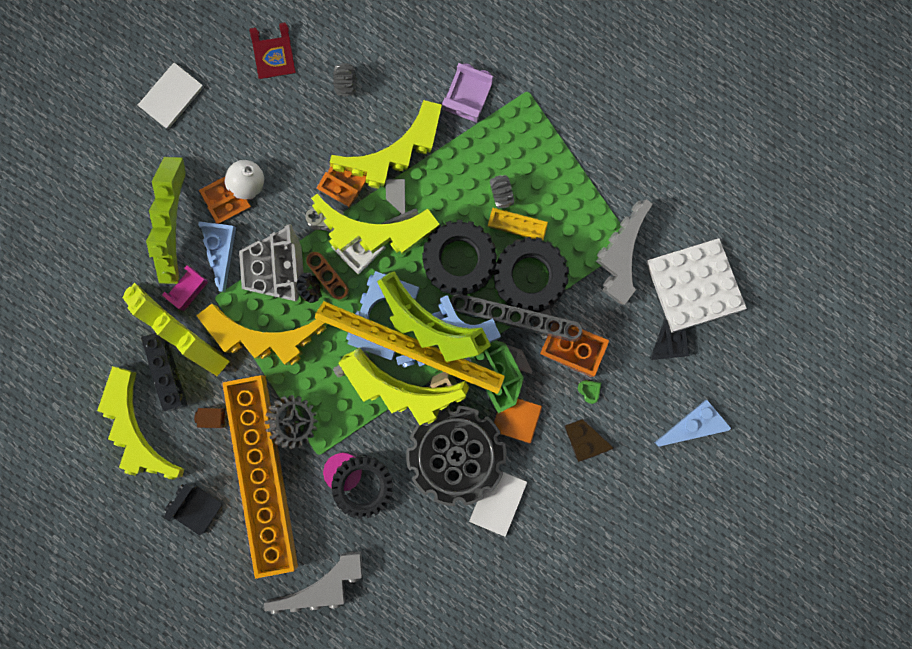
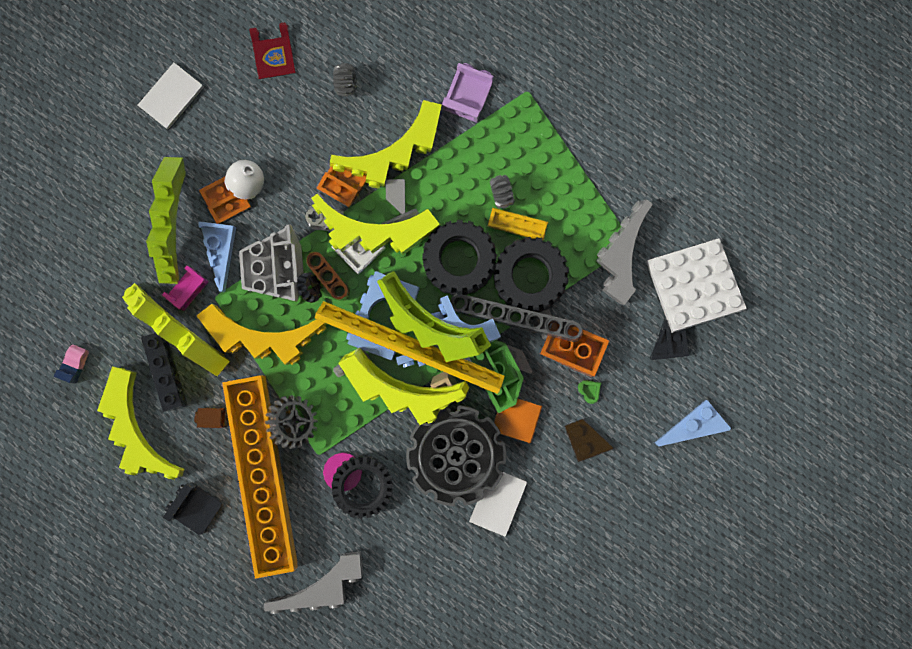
none -> leg [54,345,89,383]

